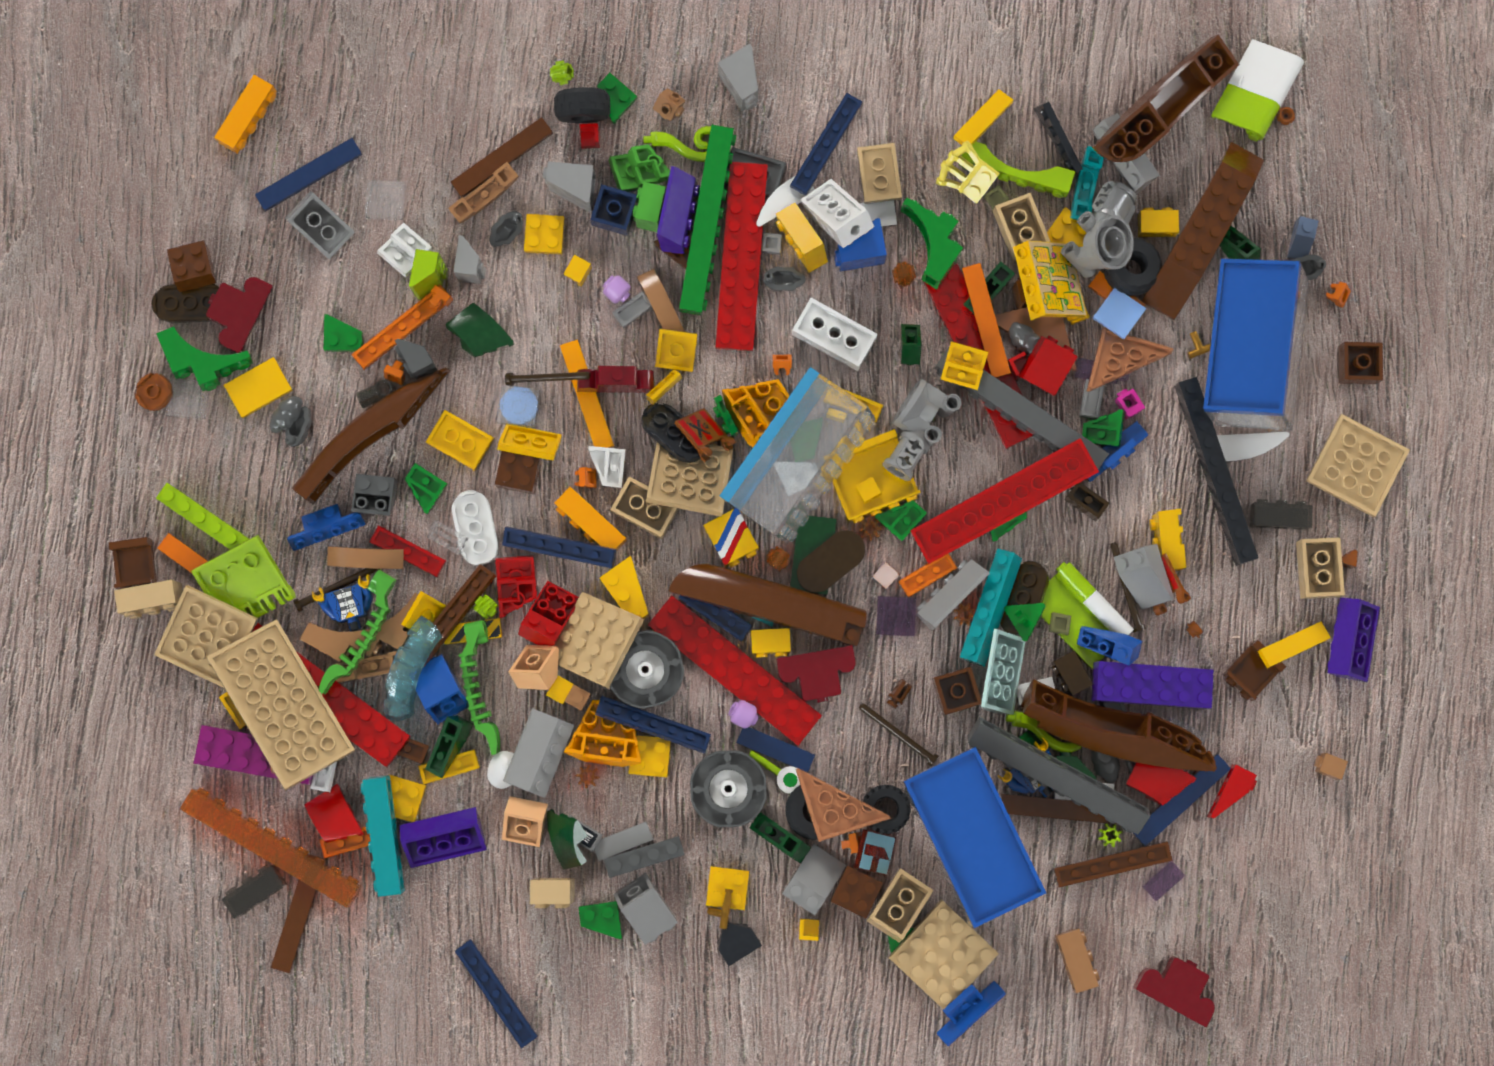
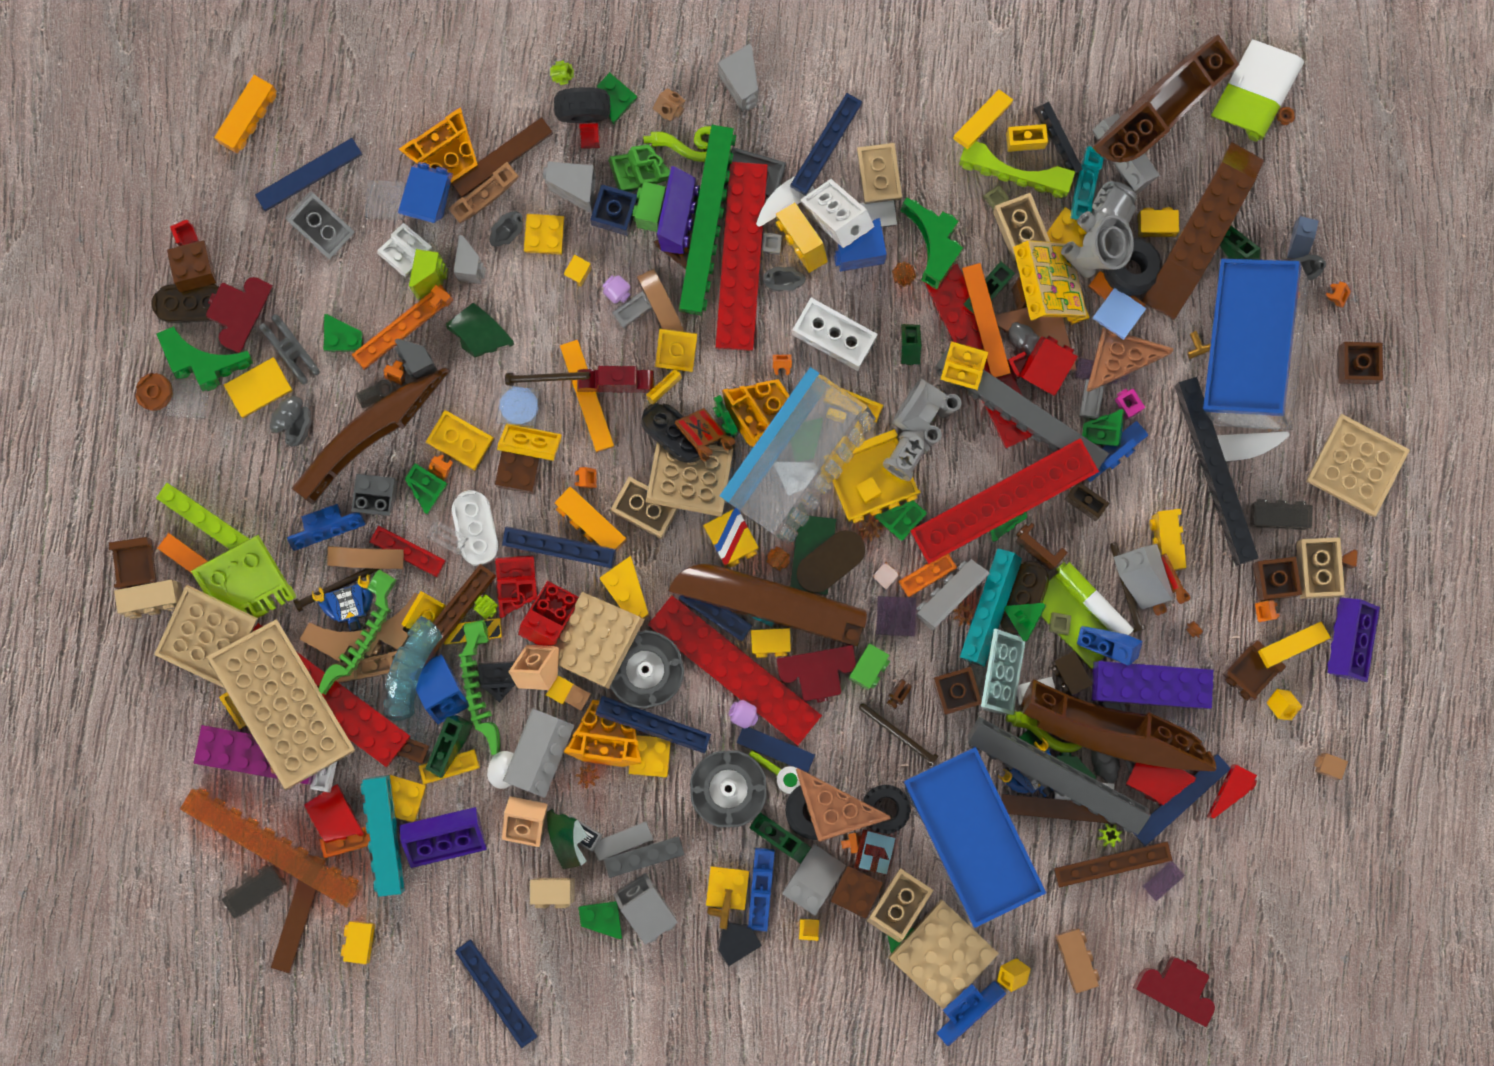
white wing [588,446,625,488] -> none
light yellow plate [936,141,1000,204] -> none
none -> red panel [170,219,199,246]
none -> dark grey piece [259,314,320,385]
none -> yellow brick [341,921,375,964]
none -> light orange wedge [398,107,478,183]
none -> blue slope [398,162,453,223]
none -> orange tile [428,455,453,481]
none -> black slope [478,661,516,703]
none -> blue slope [748,848,775,932]
none -> bright green brick [848,643,890,691]
none -> yellow panel [997,958,1031,992]
none -> yellow brick [1006,124,1048,152]
none -> reddish brown panel [1015,523,1068,571]
none -> reddish brown brick [1253,557,1302,602]
none -> orange tile [1255,600,1279,623]
none -> yellow panel [1267,689,1302,721]

